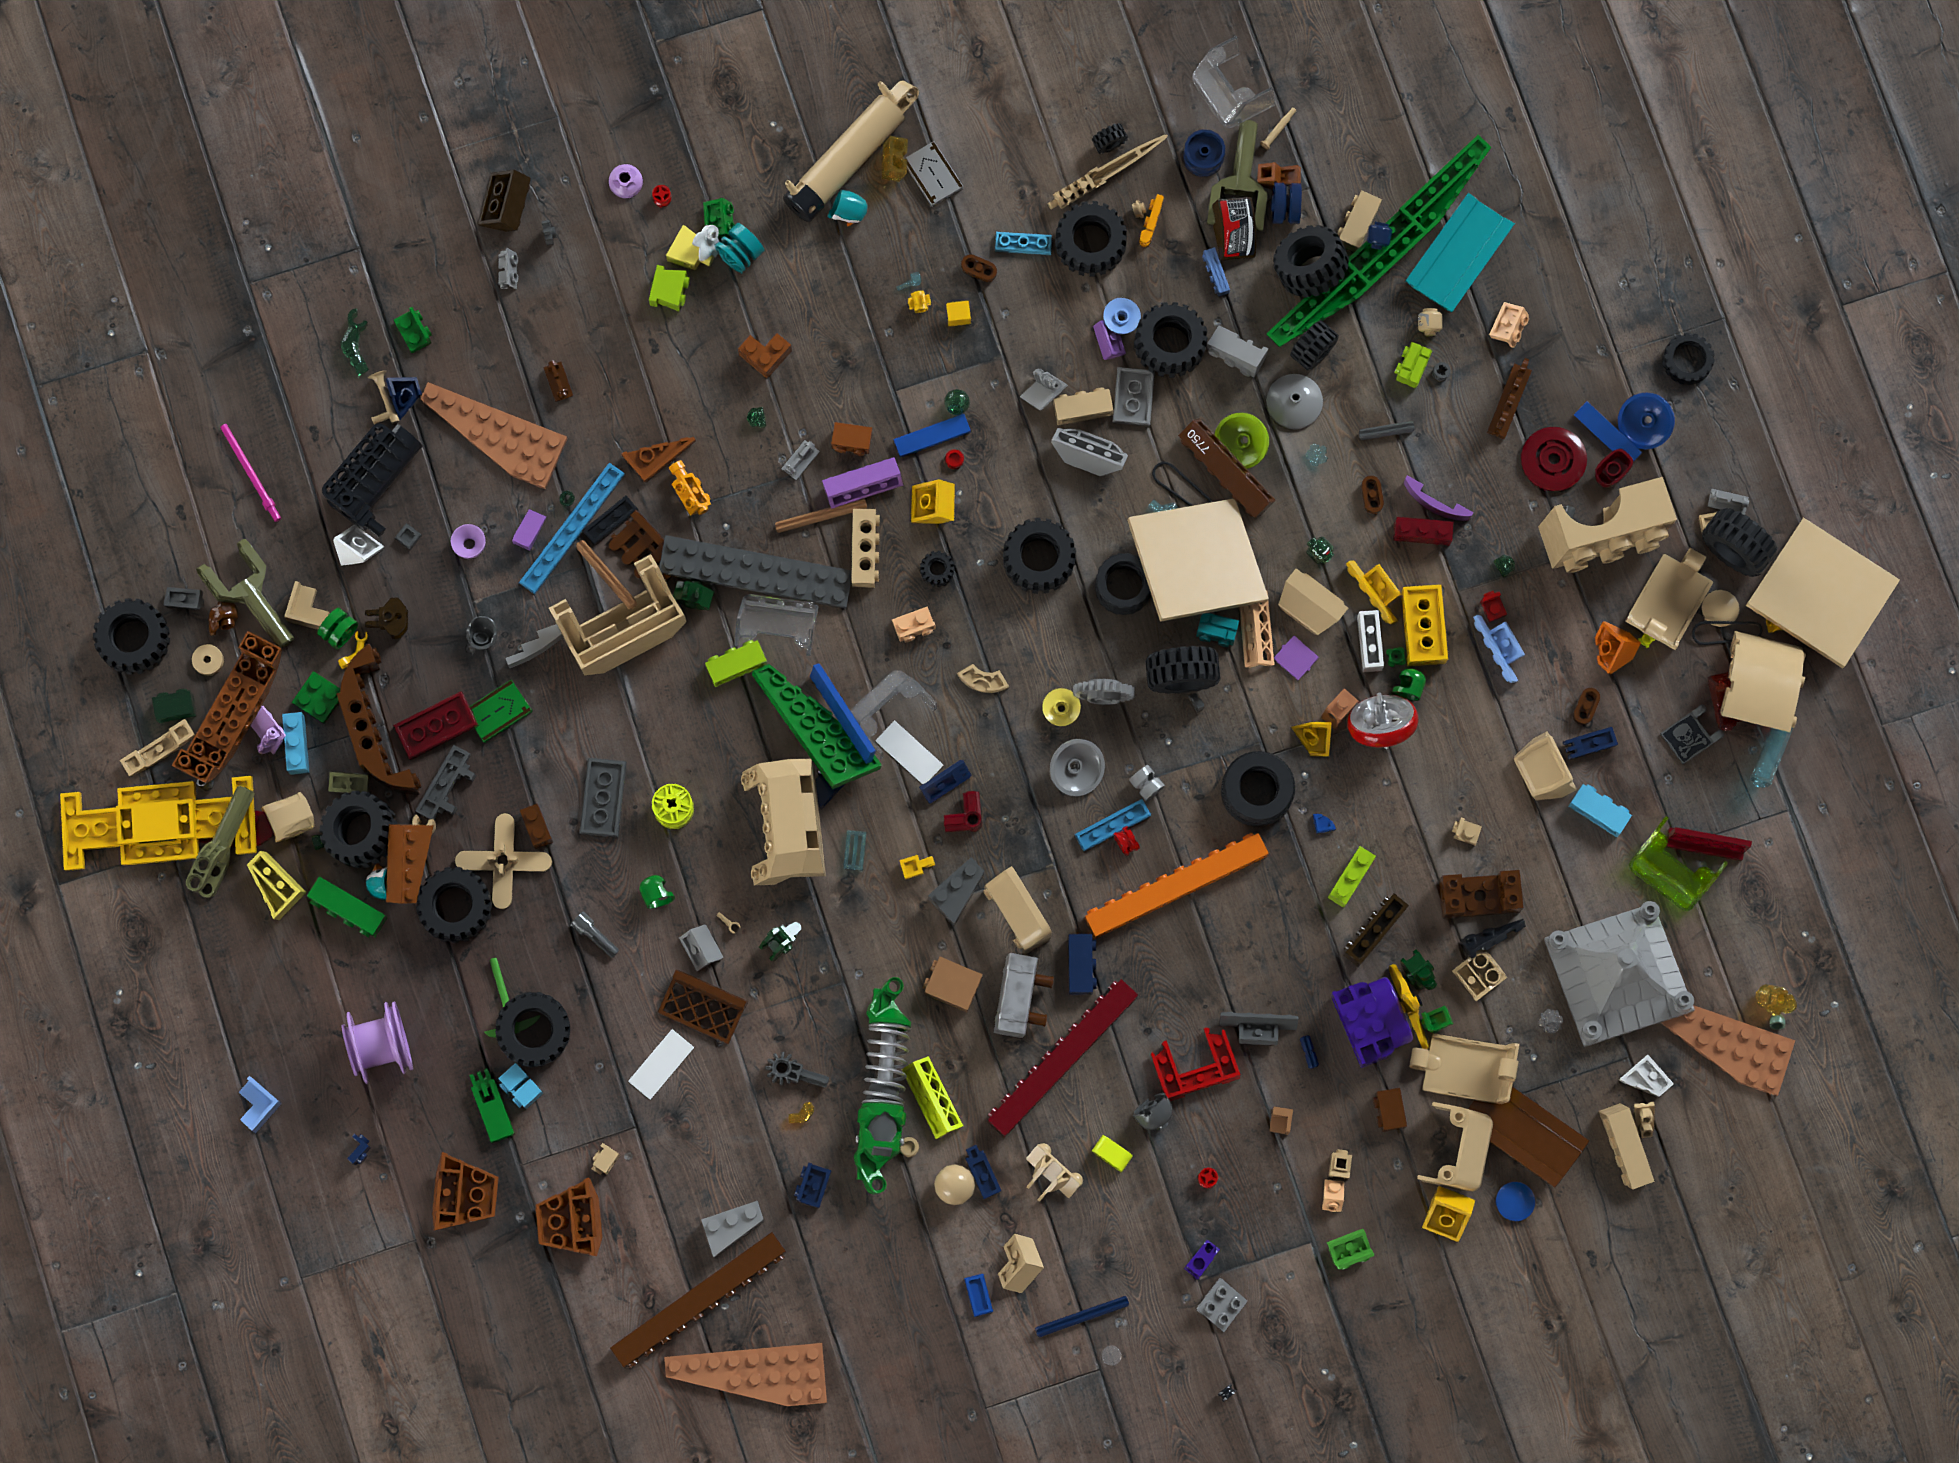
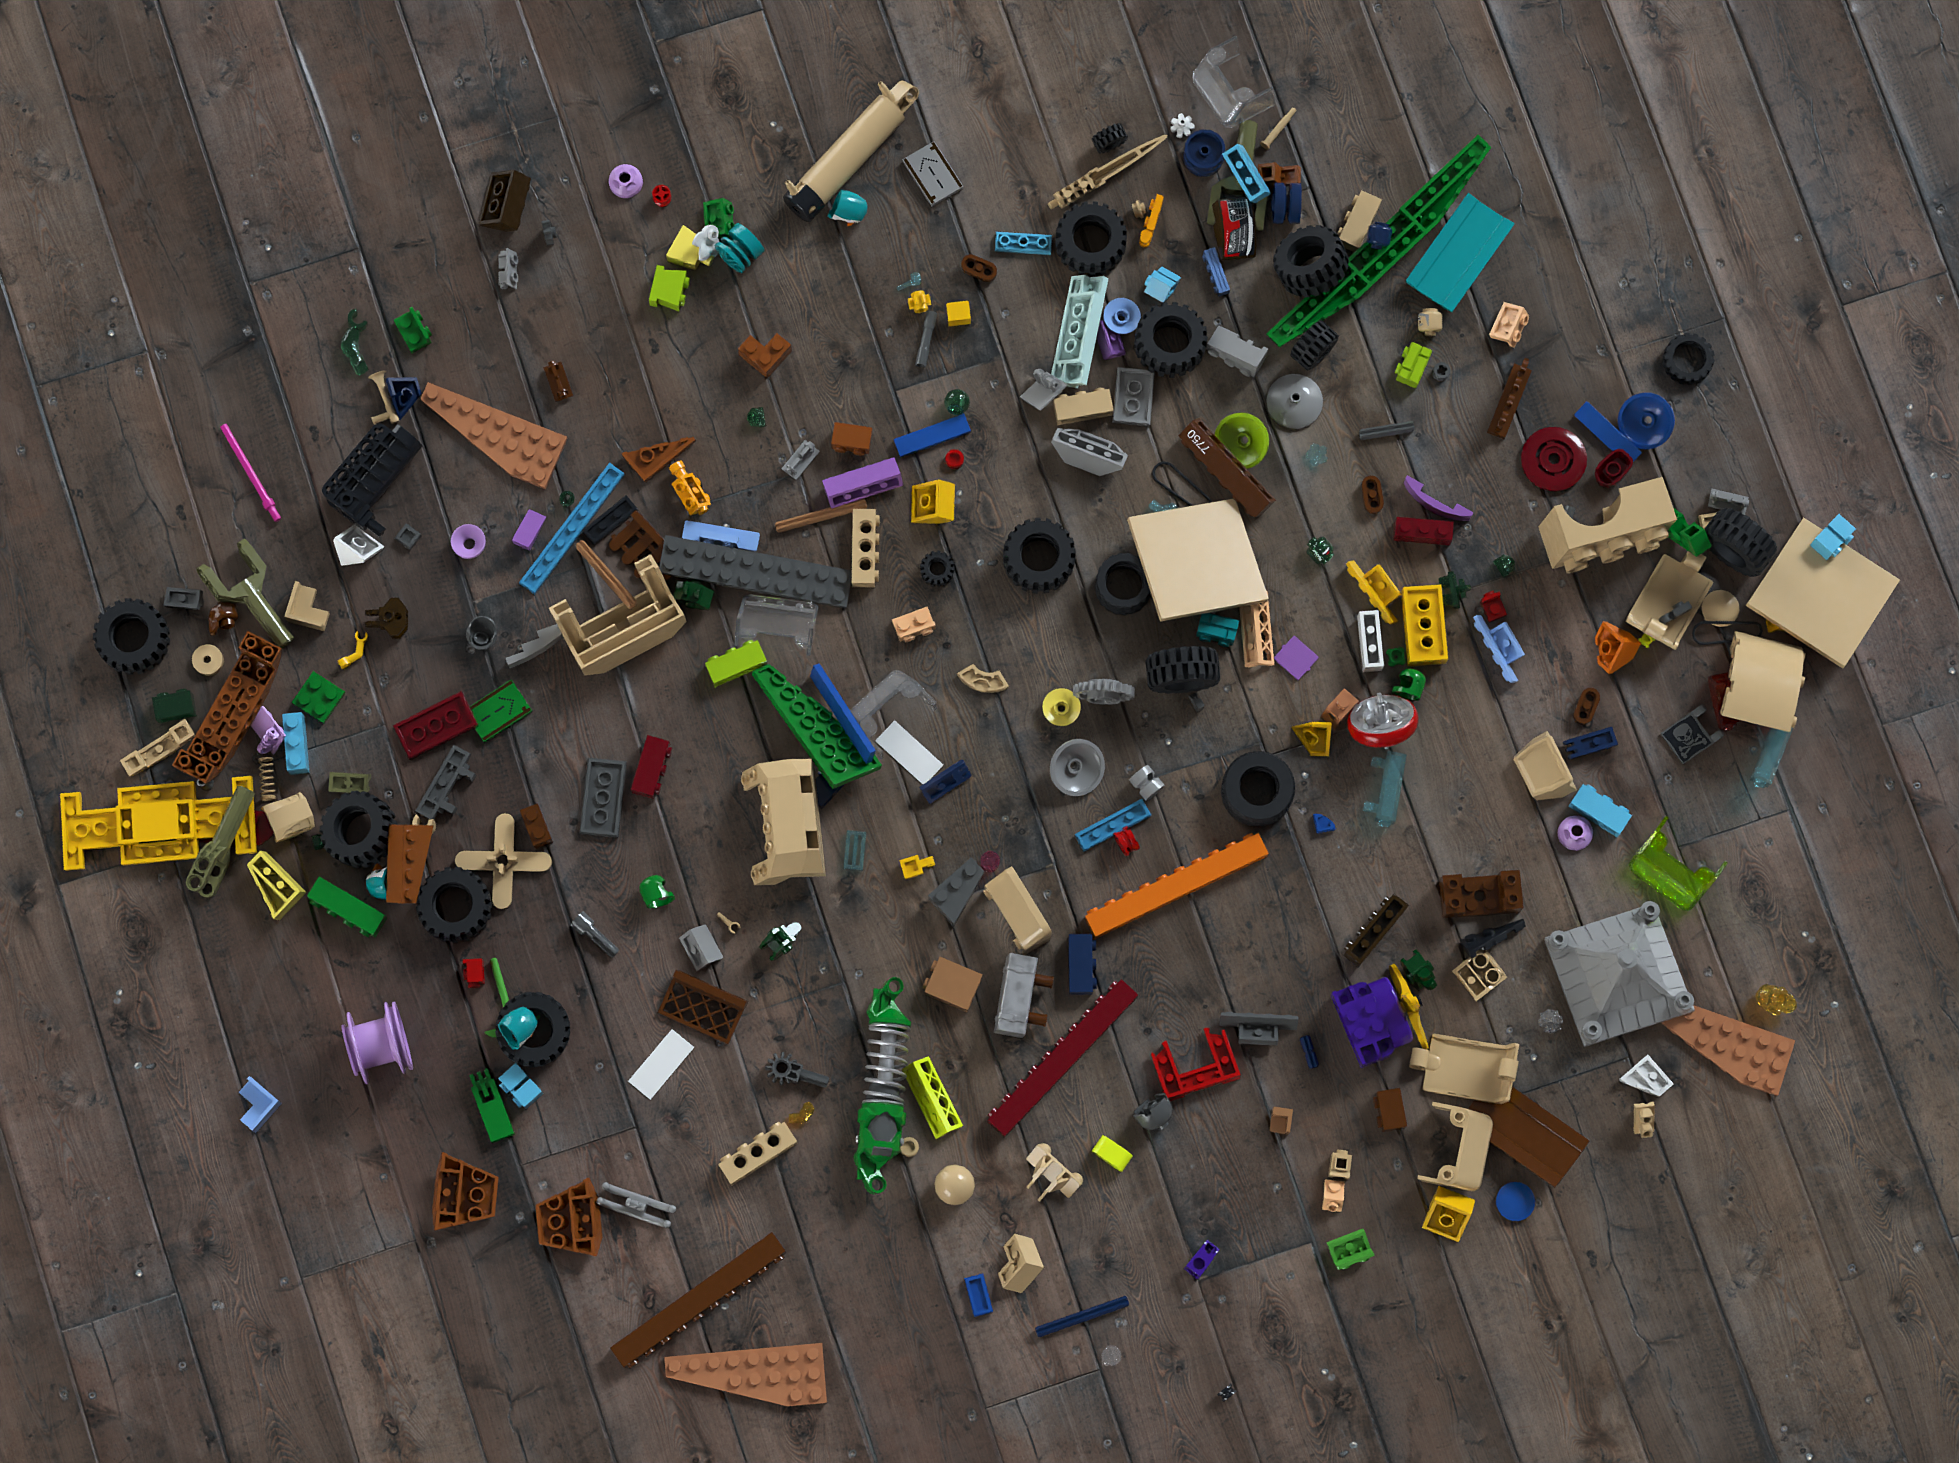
green wheel [317,608,358,650] -> none
reddish brown slope [337,643,422,795] -> none
dark blue bracket [347,1133,371,1166] -> none
tan brick [591,1143,620,1175] -> none
neon yellow wheel [652,784,694,829] -> none
light grey wedge [701,1201,764,1259] -> none
dark blue bracket [794,1163,831,1208] -> none
clear yellow brick [882,136,908,182] -> none
dark red piece [944,791,983,832] -> none
dark blue hinge [965,1145,1002,1199] -> none
light grey hinge [1196,1278,1247,1332] -> none
red wheel [1198,1167,1218,1188] -> none
tan helmet [1278,569,1348,635] -> none
lime brick [1328,846,1376,908] -> none
green bracket [1421,1005,1453,1033] -> none
tan bracket [1452,817,1482,845] -> none
tan wedge [1598,1103,1655,1189] -> none
dark red fence [1666,827,1752,861] -> none
sand green hinge [1770,1014,1785,1030] -> none
none -> tan piece [258,757,276,801]
none -> red brick [463,958,485,988]
none -> teal piece [498,1007,537,1049]
none -> light grey piece [596,1182,676,1228]
none -> dark red brick [631,735,673,799]
none -> light blue bracket [682,520,760,552]
none -> tan brick [718,1122,798,1186]
none -> dark grey piece [915,311,937,368]
none -> clear pink wheel [981,851,1000,872]
none -> light aqua slope [1051,275,1108,389]
none -> medium azure piece [1144,267,1181,303]
none -> white plant [1170,113,1195,138]
none -> medium azure brick [1222,144,1271,203]
none -> clear light blue brick [1363,751,1407,827]
none -> clear green hips [1438,571,1471,609]
none -> lavender piece [1558,815,1593,851]
none -> dark grey plate [1659,601,1692,625]
none -> green arch [1667,508,1711,557]
none -> medium azure piece [1810,514,1856,560]

